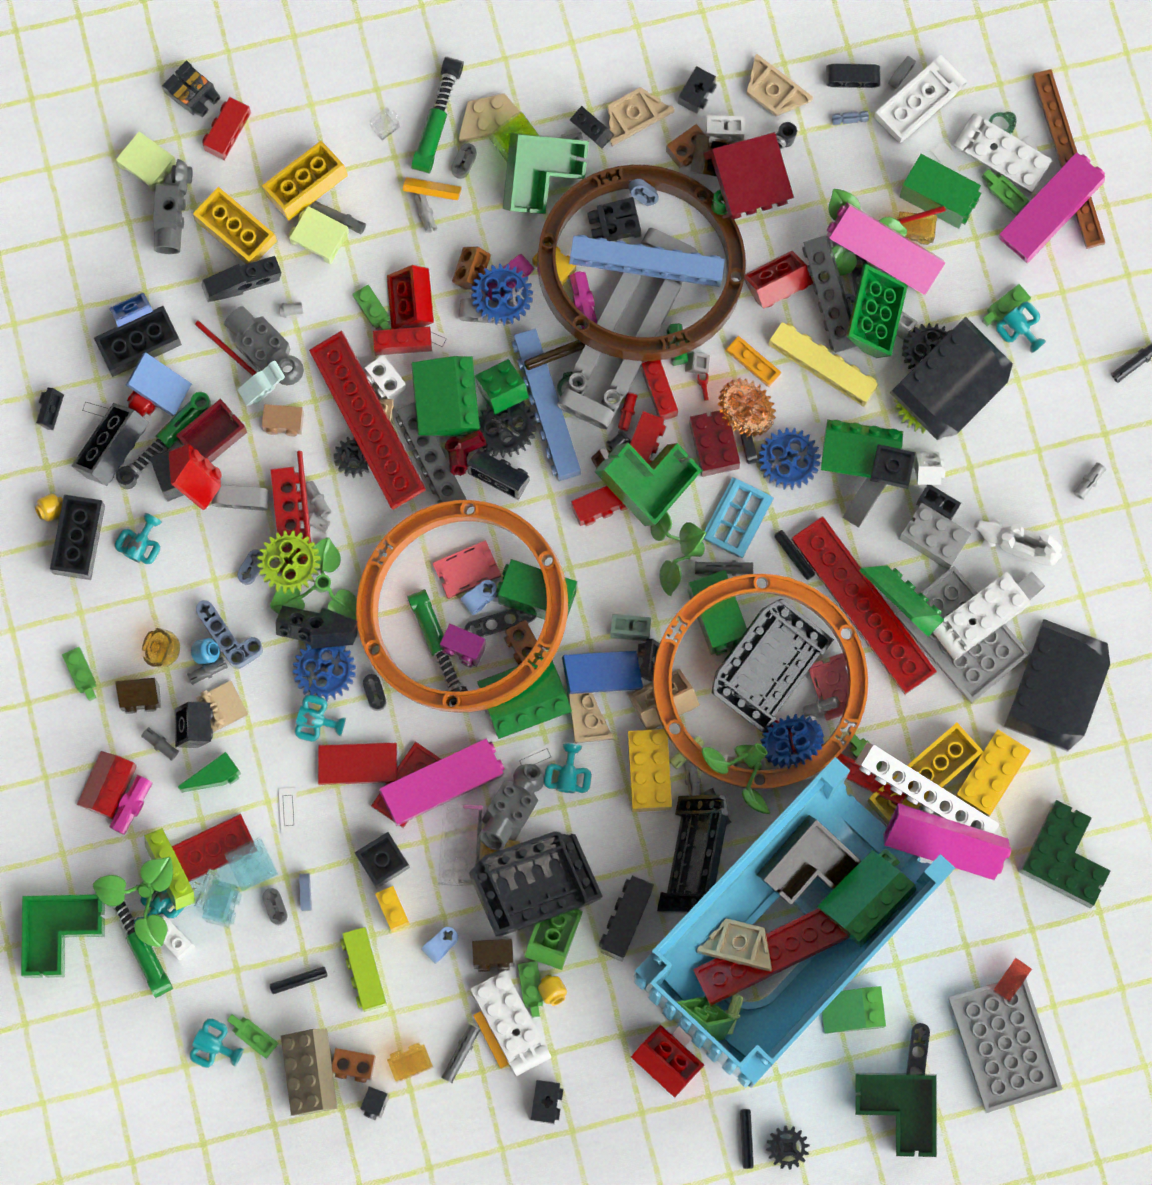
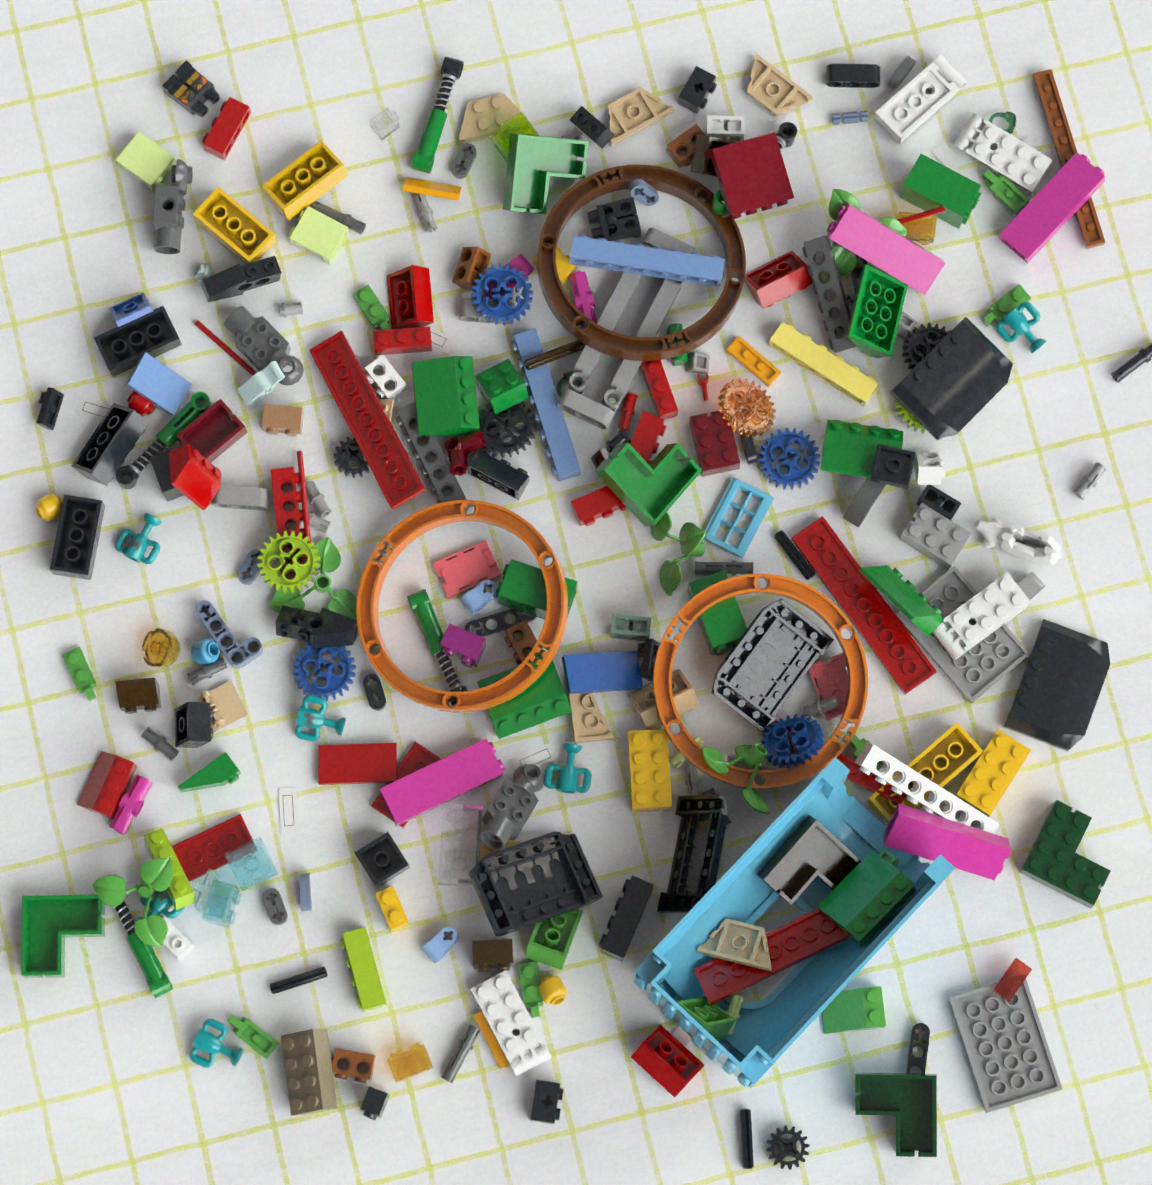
none -> light aqua plate [193,264,212,283]

